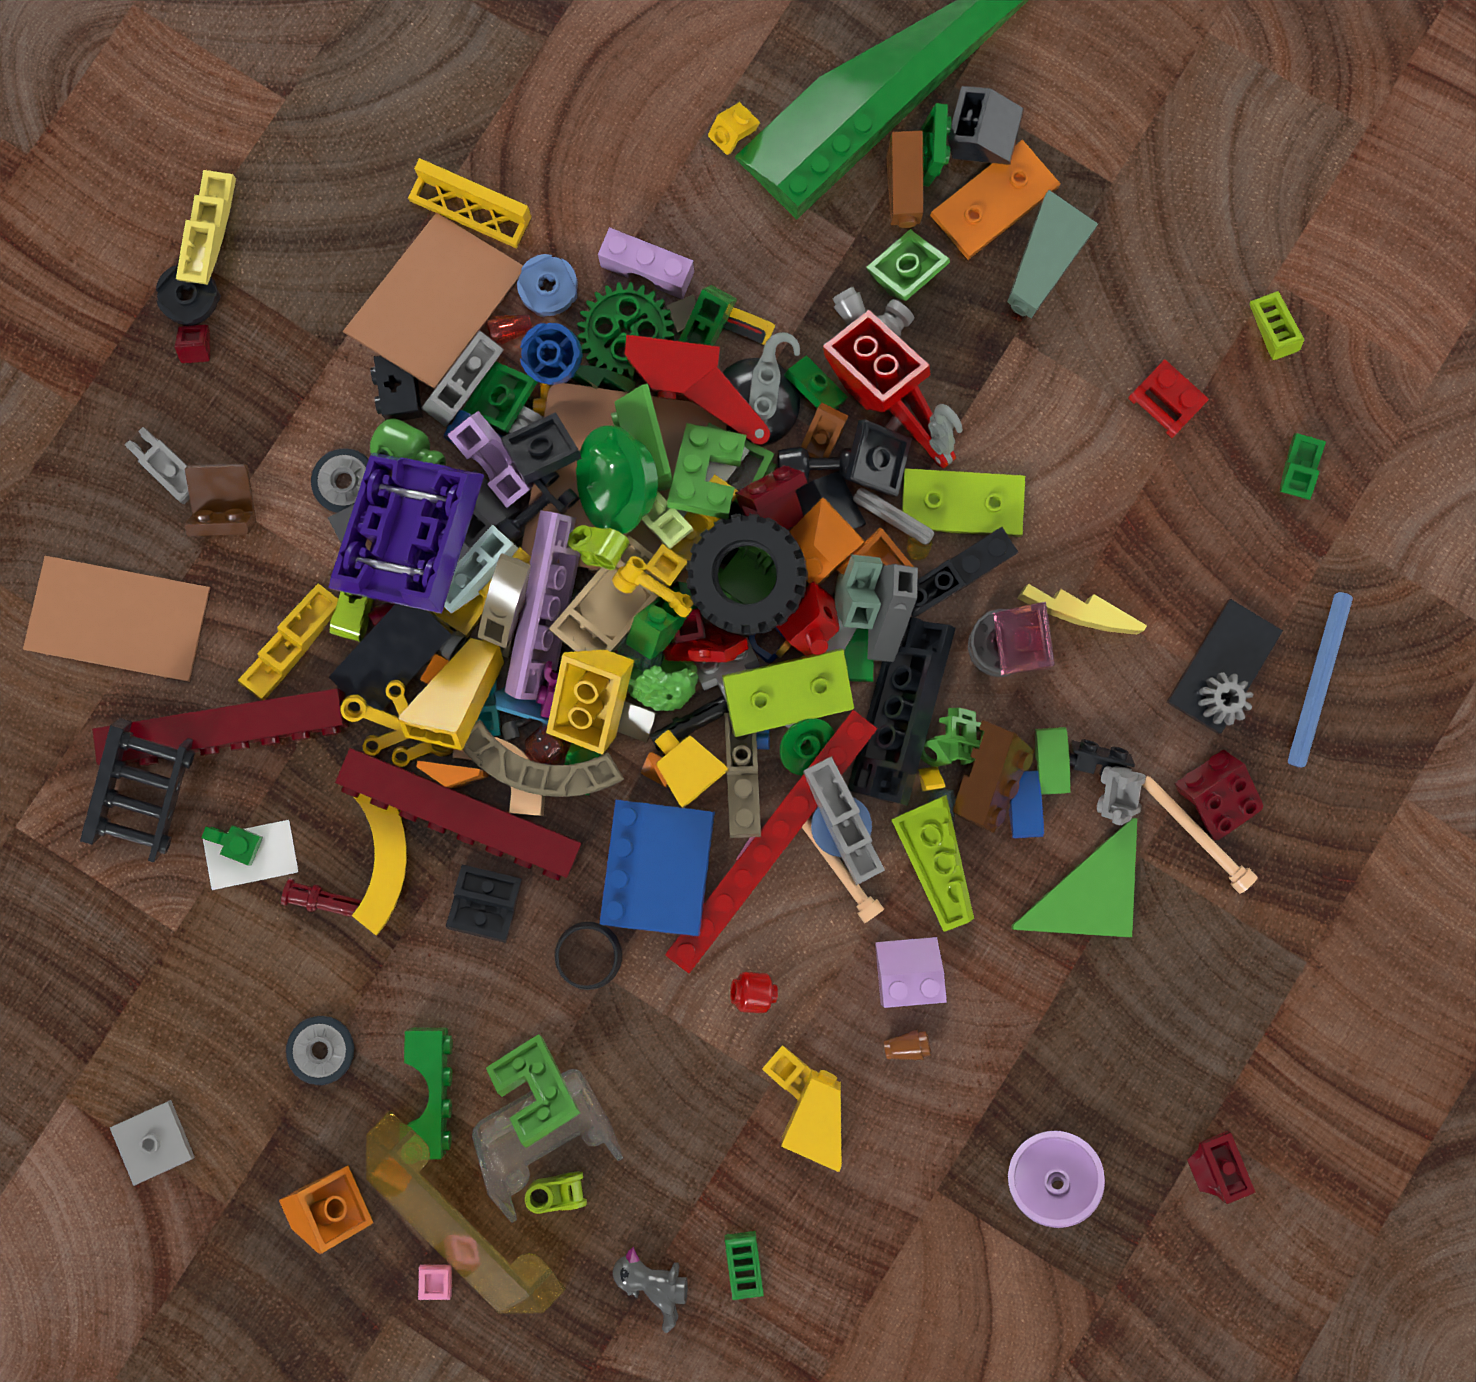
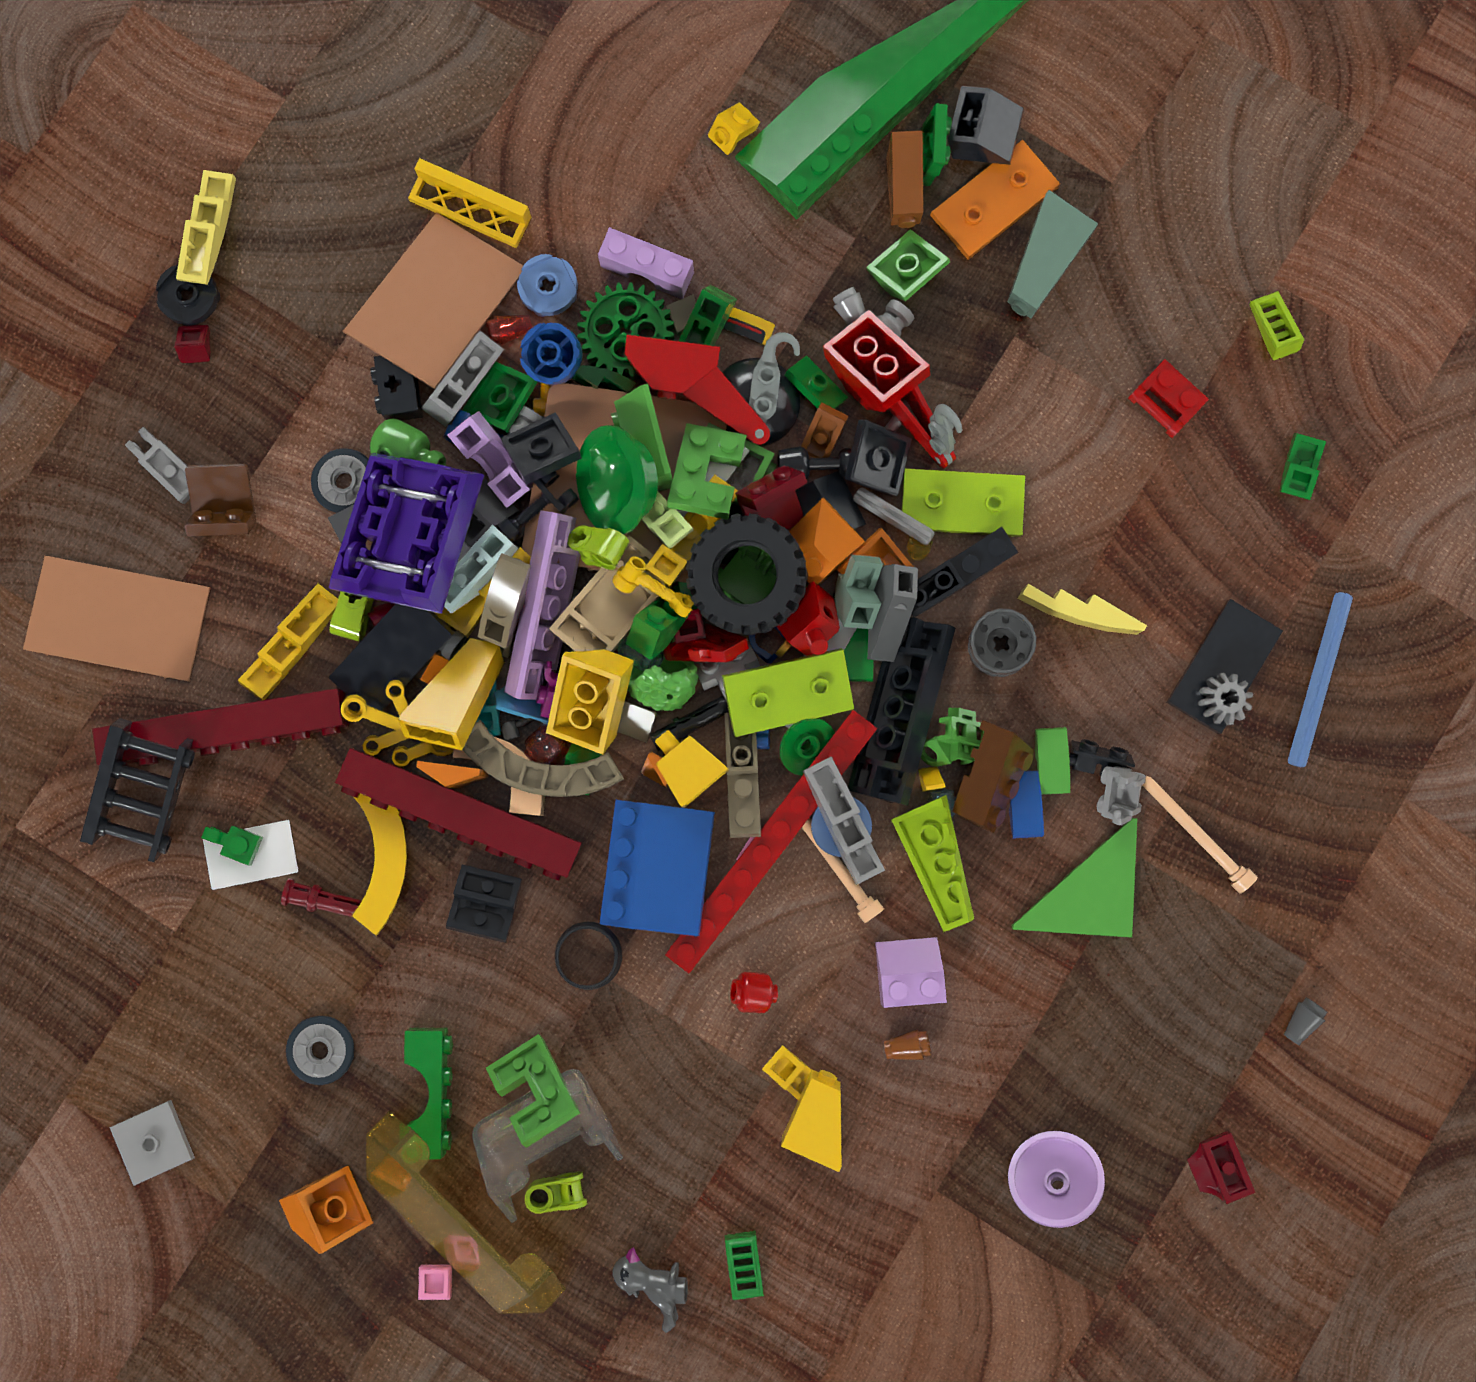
clear pink slope [993,602,1055,675] -> none
dark red bracket [1174,749,1263,840] -> none
none -> dark grey cone [1284,997,1328,1046]

